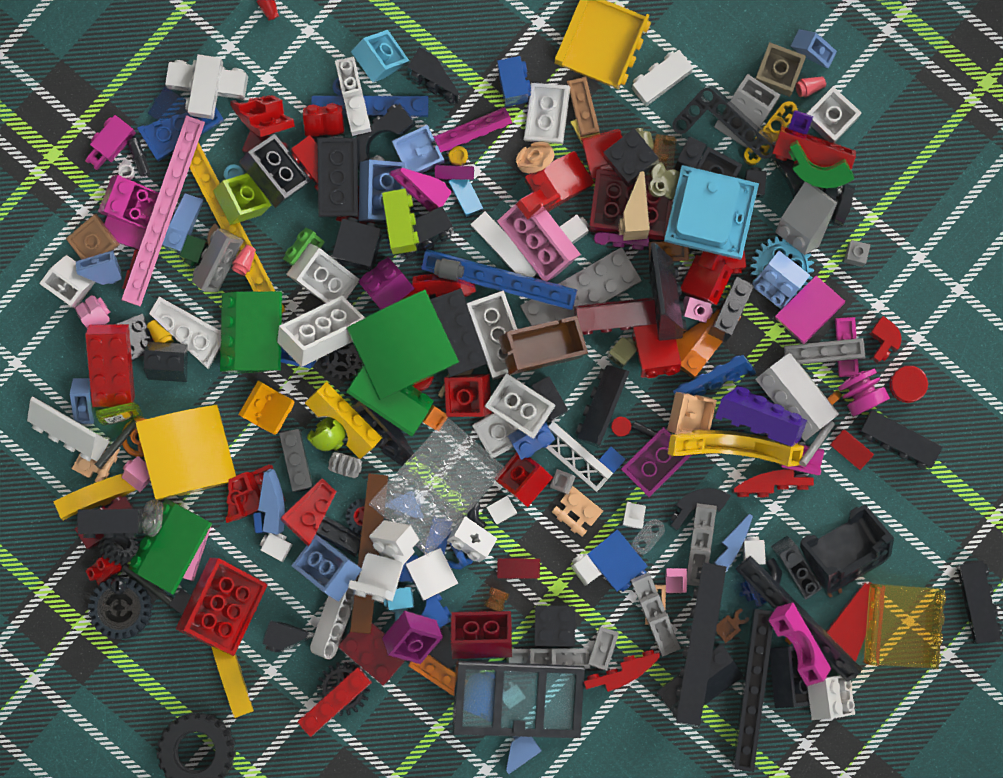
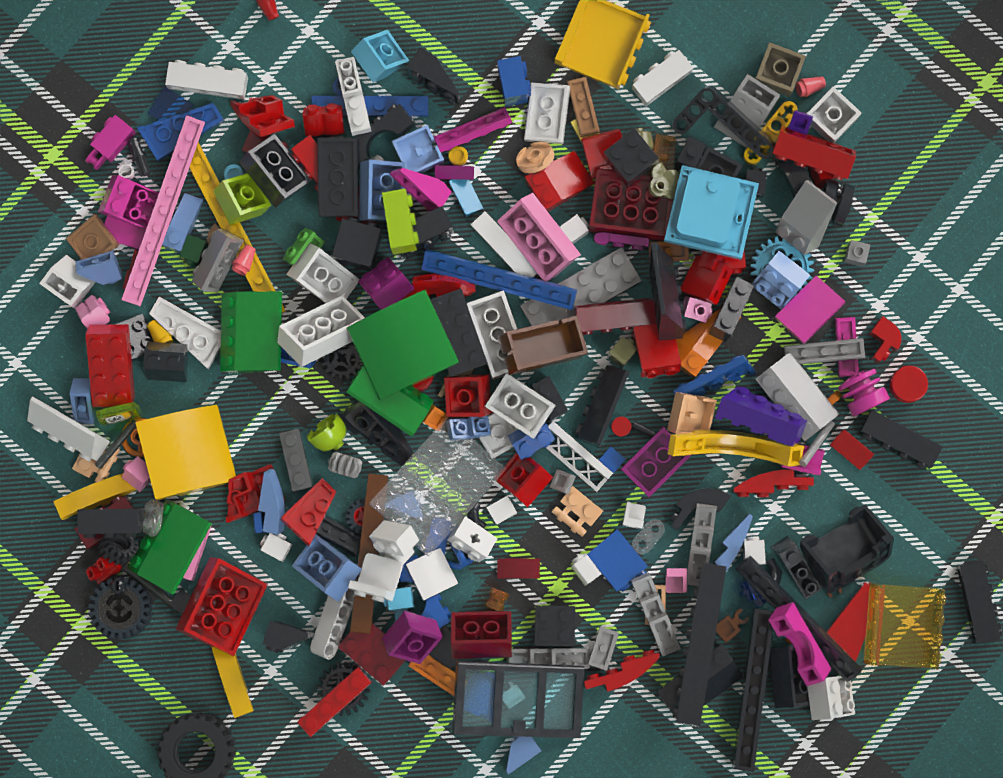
white brick [185,55,223,119] -> none
light orange bracket [238,381,294,435] -> none
yellow arch [305,381,382,459] -> none
dark grey brick [434,258,464,281] -> none
red panel [516,189,561,220] -> none
tan slope [618,172,650,241] -> none
green arch [789,140,855,188] -> none
medium blue slope [791,29,837,68] -> none
none -> medium blue slope [446,416,491,441]

